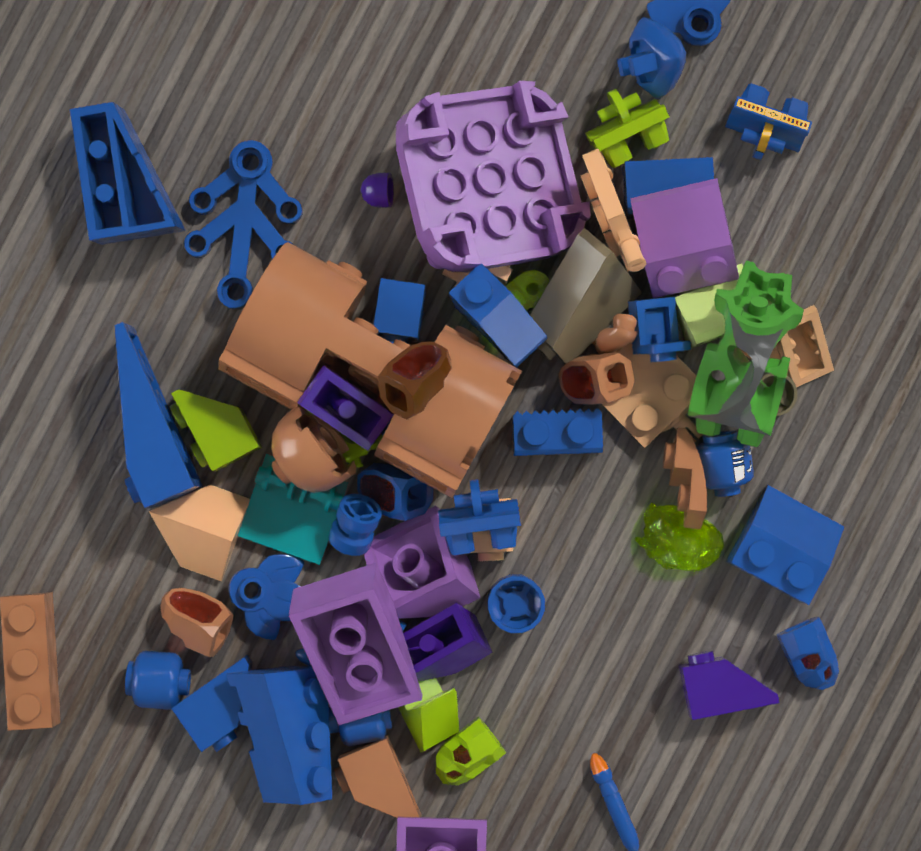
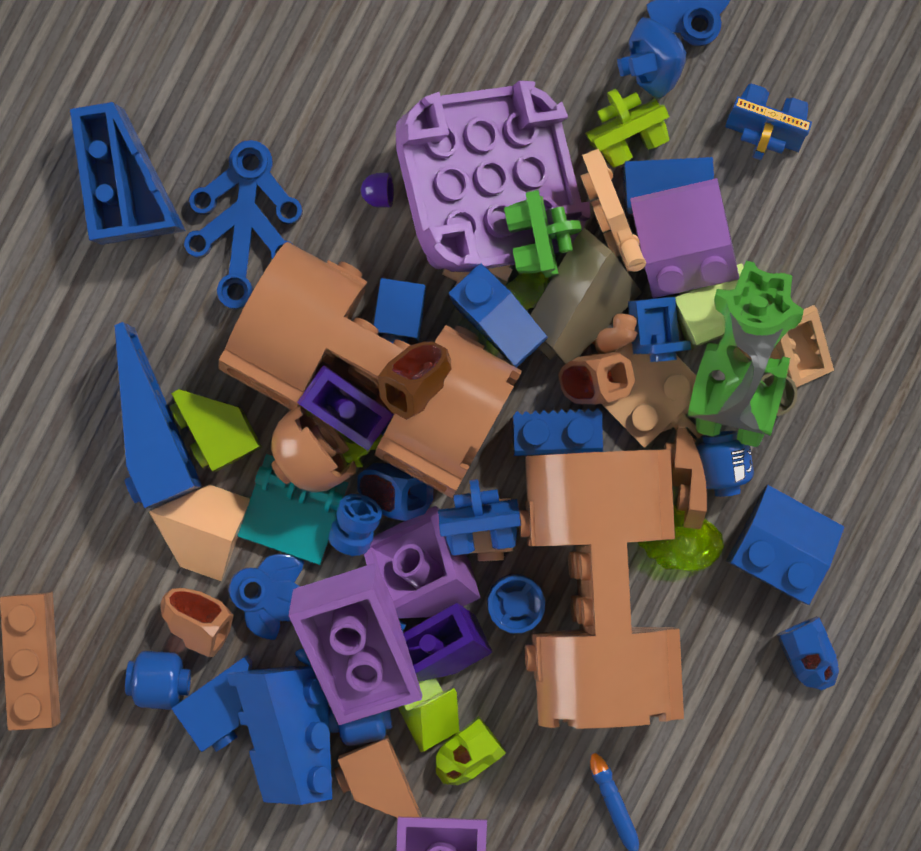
dark purple slope [679,651,780,720] -> none
none -> bright green hips [504,190,582,278]
none -> nougat cylinder [519,449,684,729]

